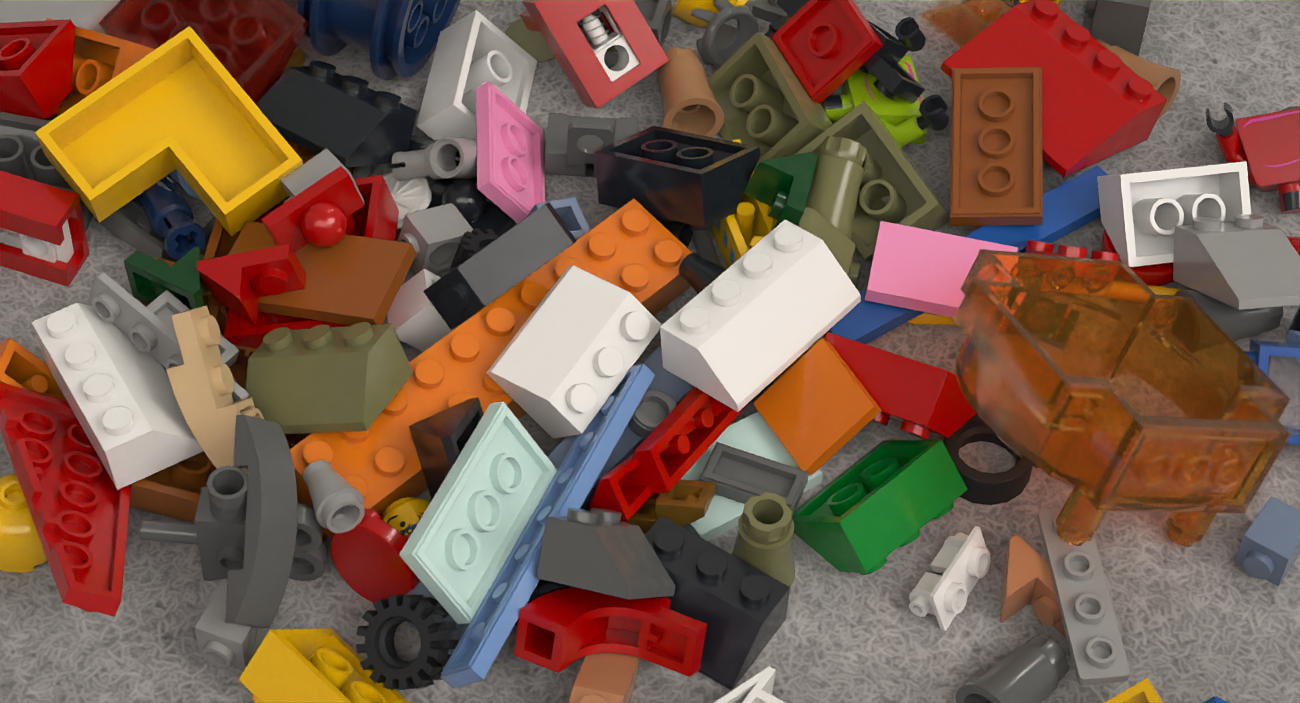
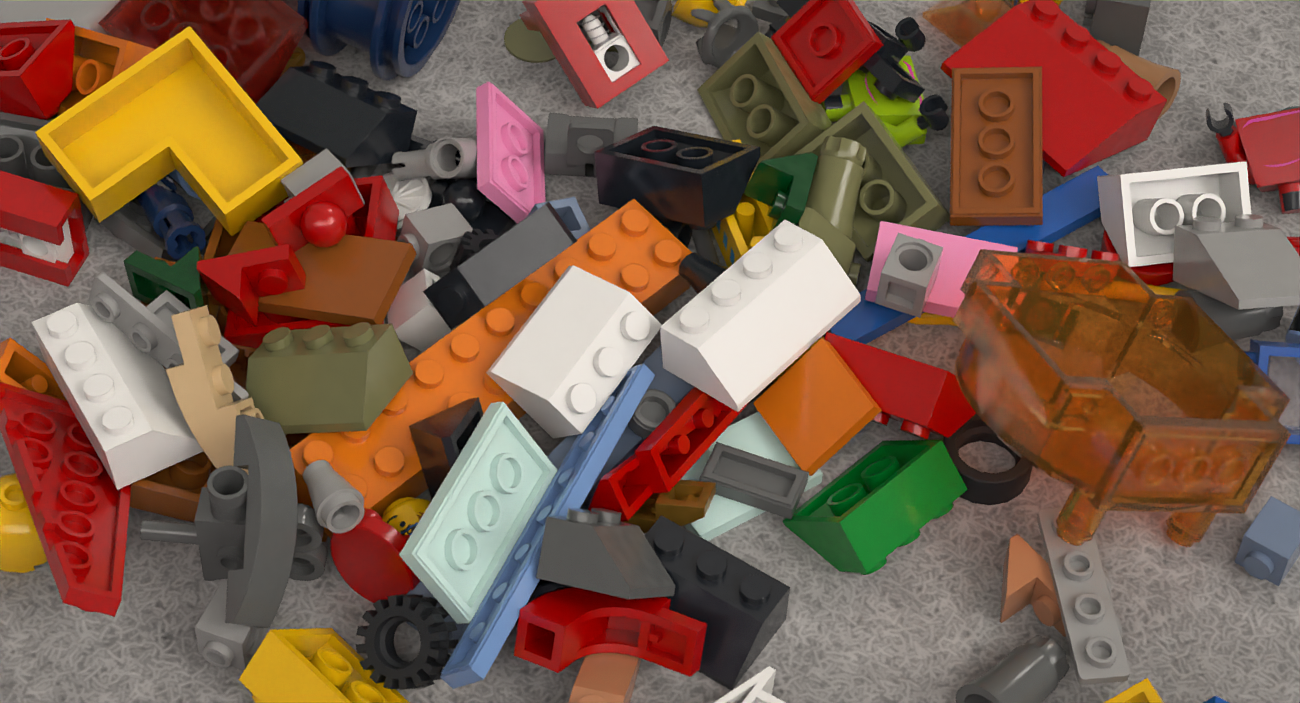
white slope [416,10,537,140] -> none
medium nougat plant [658,47,724,137] -> none
olive plant [731,492,795,587] -> none
white hinge [909,526,991,631] -> none
none -> light grey brick [875,233,943,318]

